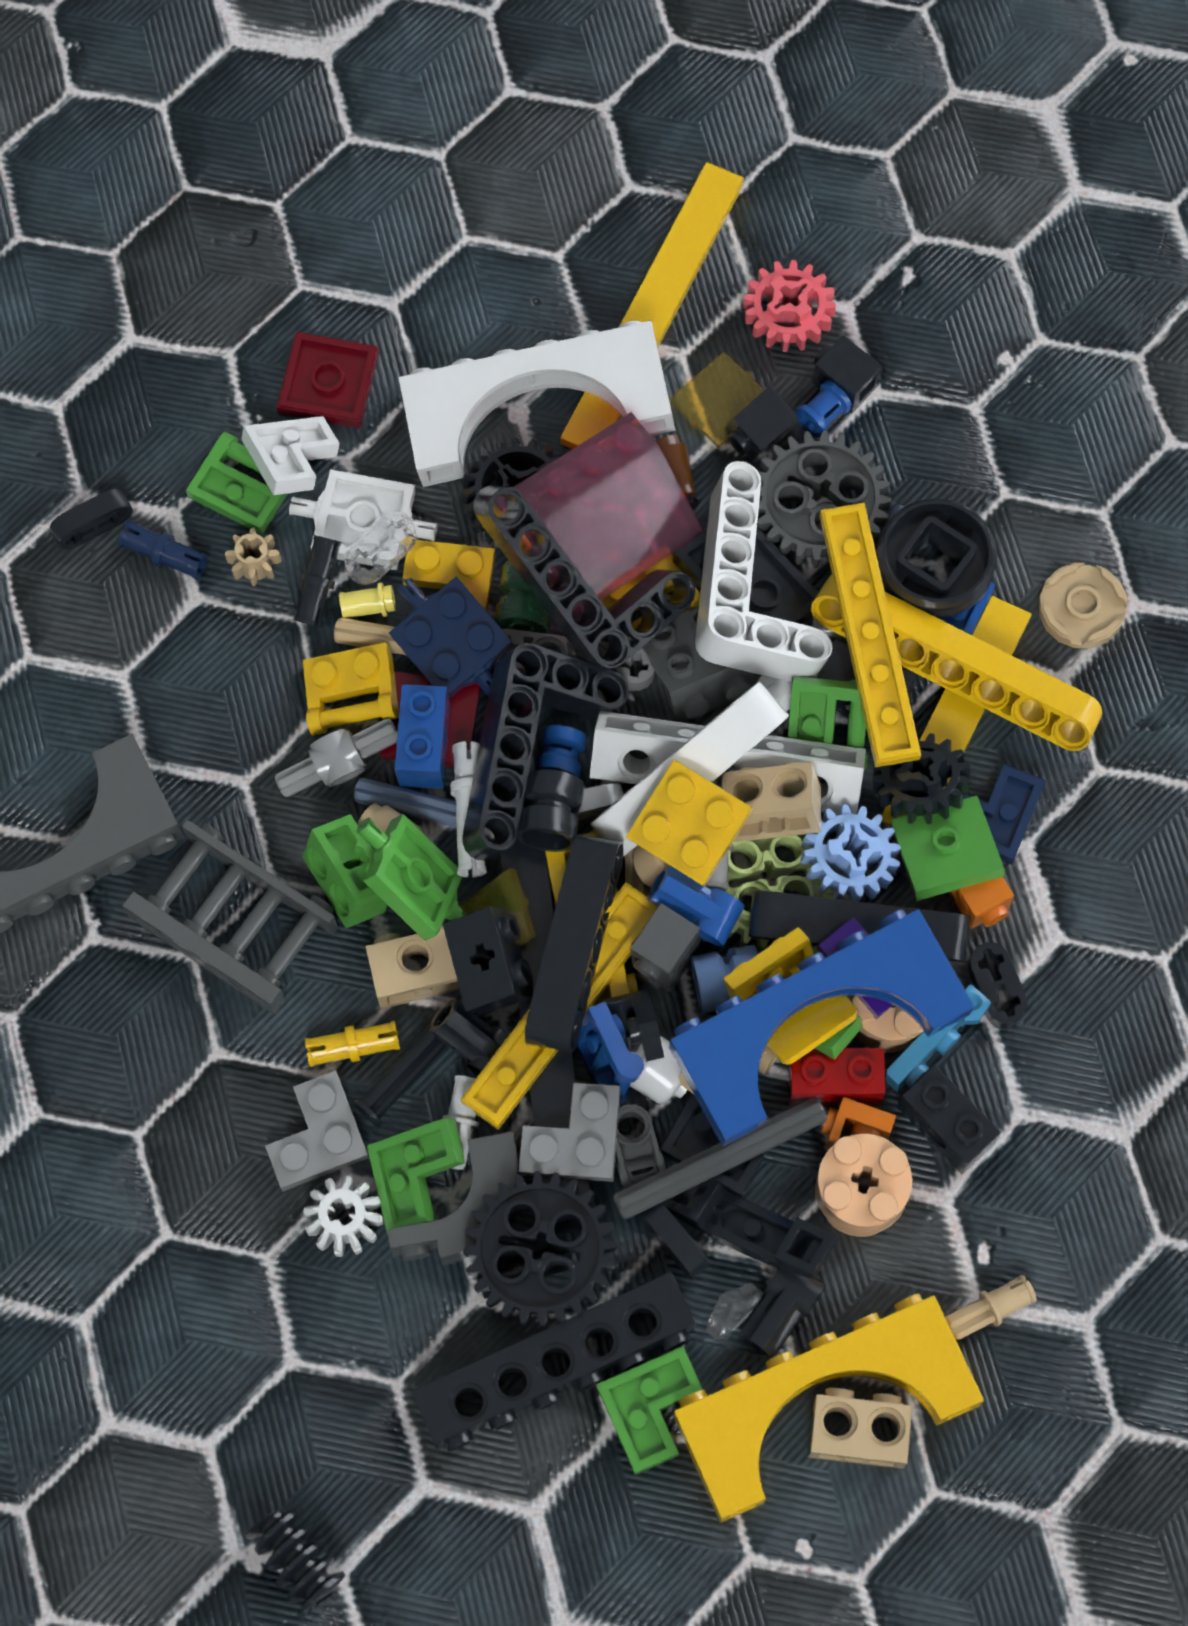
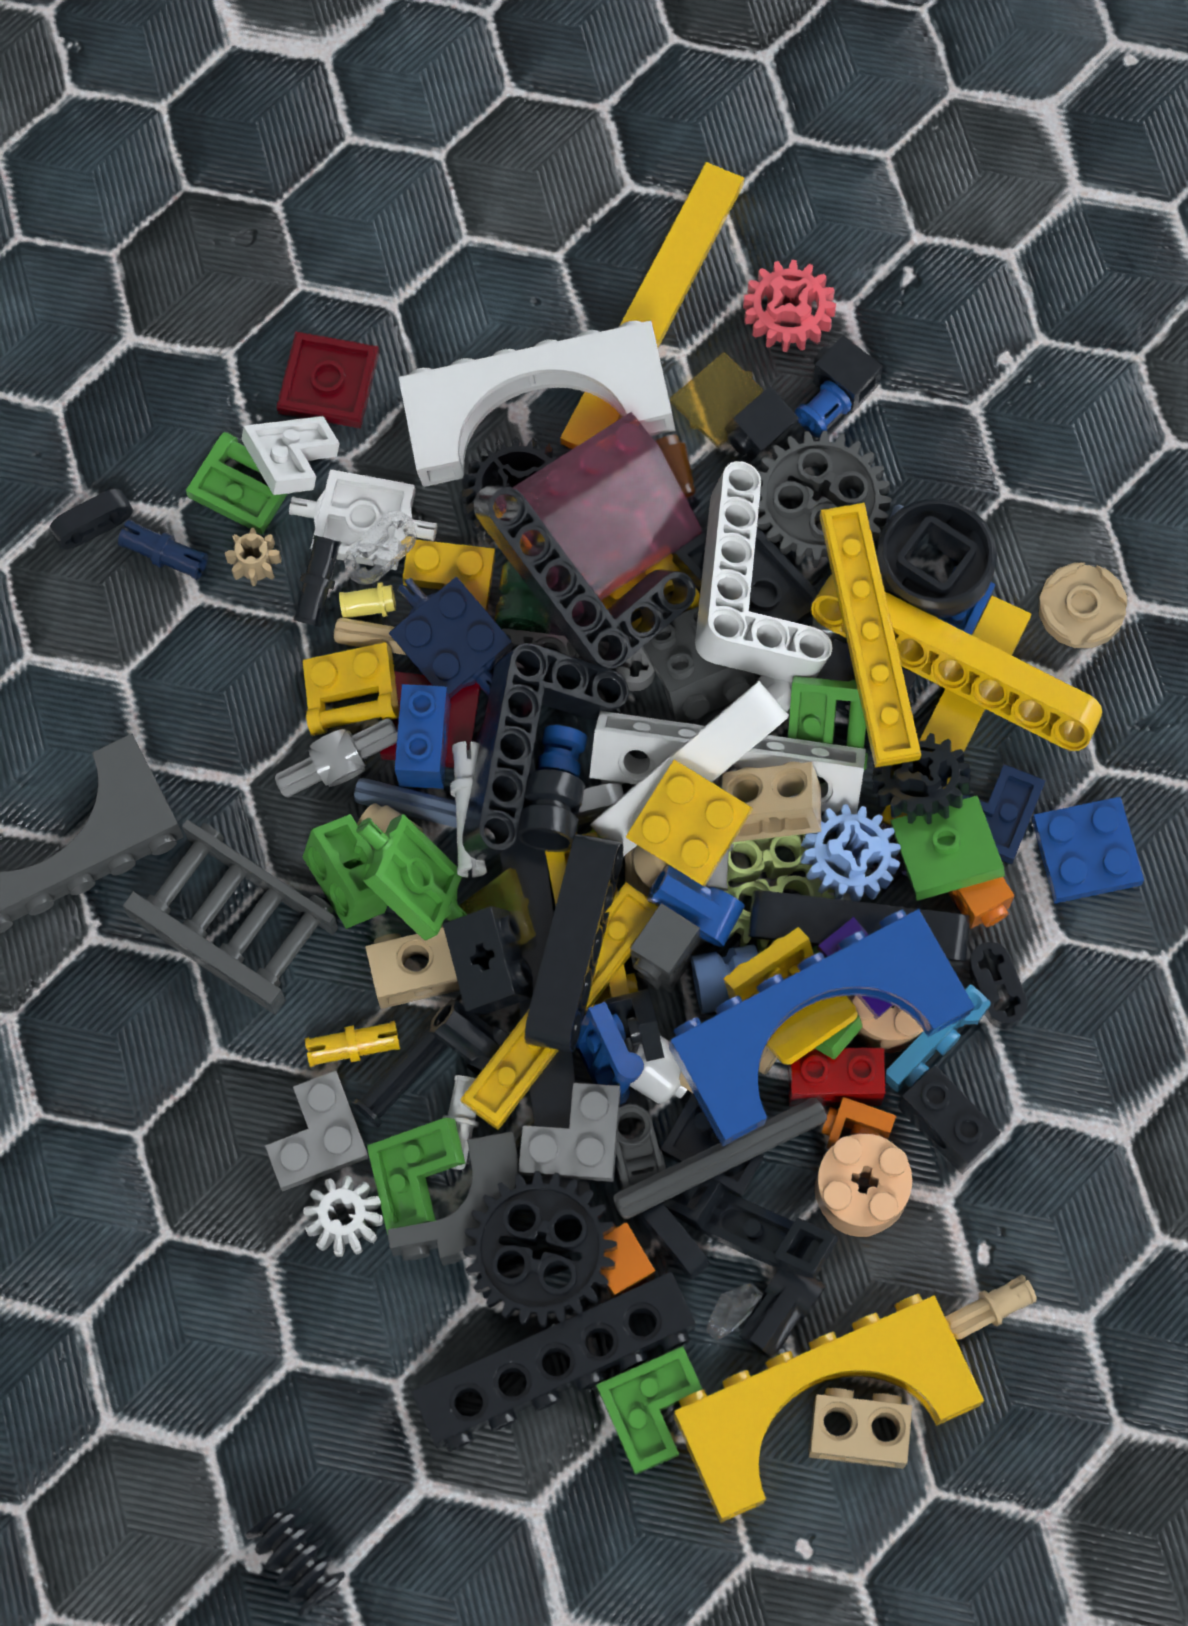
none -> orange brick [601,1222,655,1299]
none -> blue plate [1032,797,1144,904]

